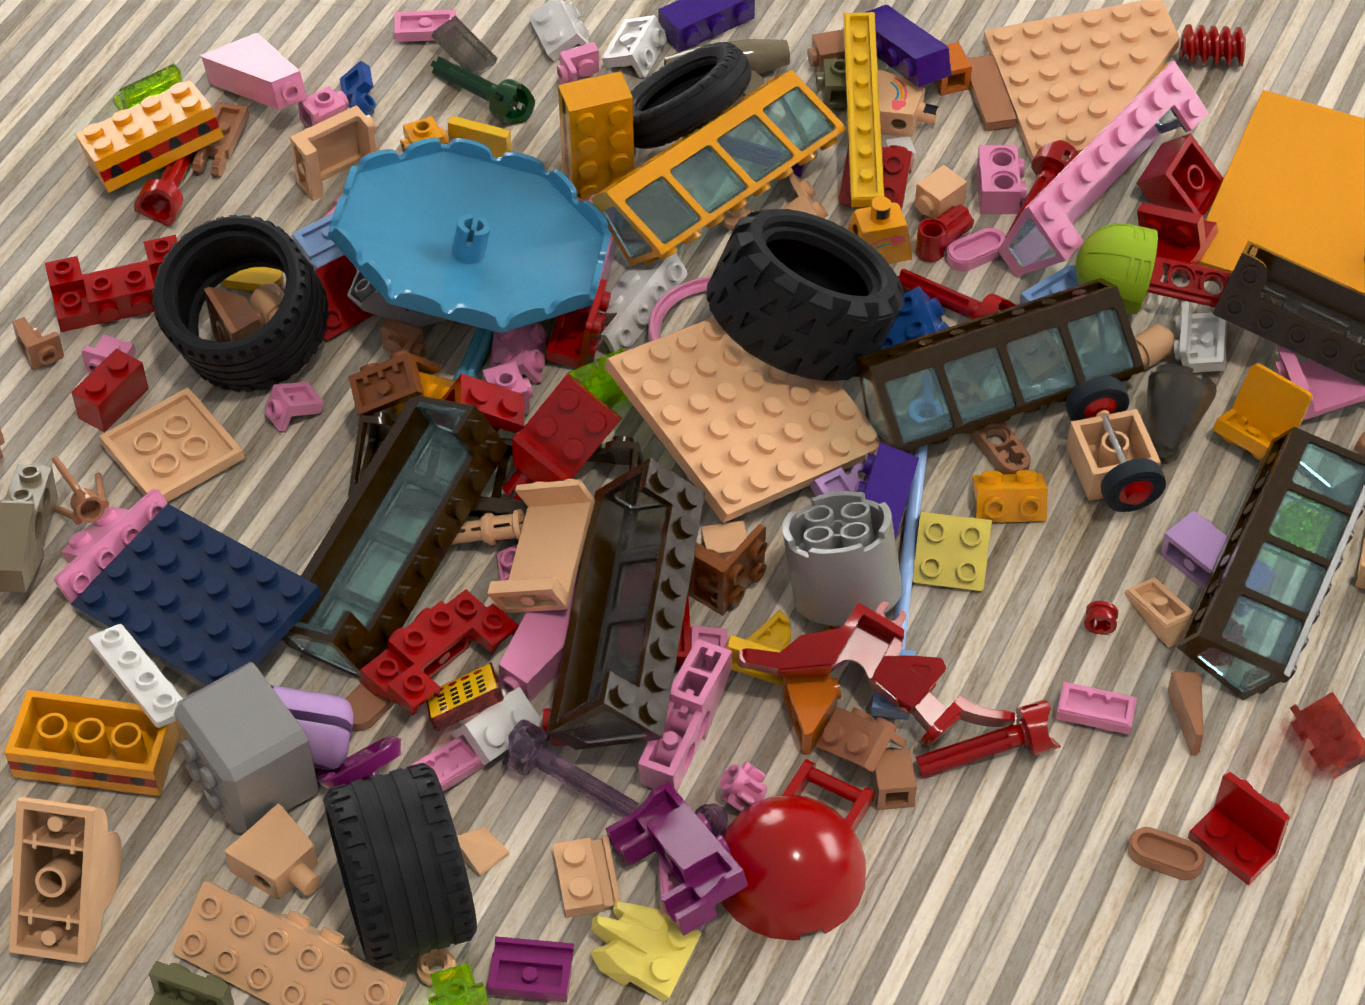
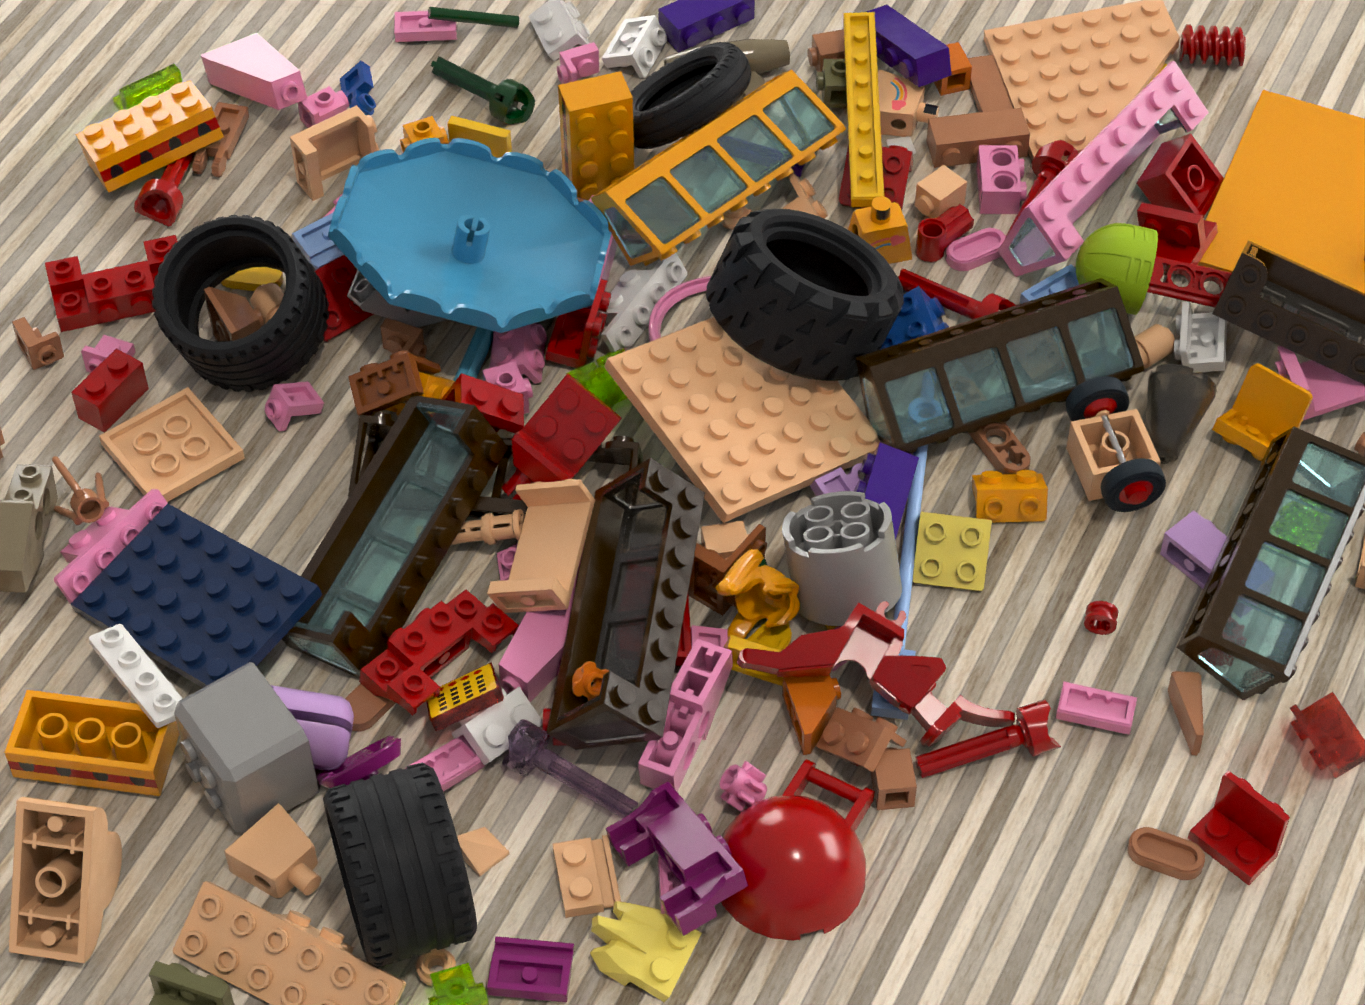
clear smoke tile [432,15,498,76] -> none
clear purple plate [695,803,728,837] -> none
light nougat slope [1125,577,1193,647] -> none
none -> dark green bar [428,7,519,28]
none -> orange plate [572,661,609,704]
none -> light orange hair [716,549,800,639]
none -> nougat brick [926,108,1030,168]

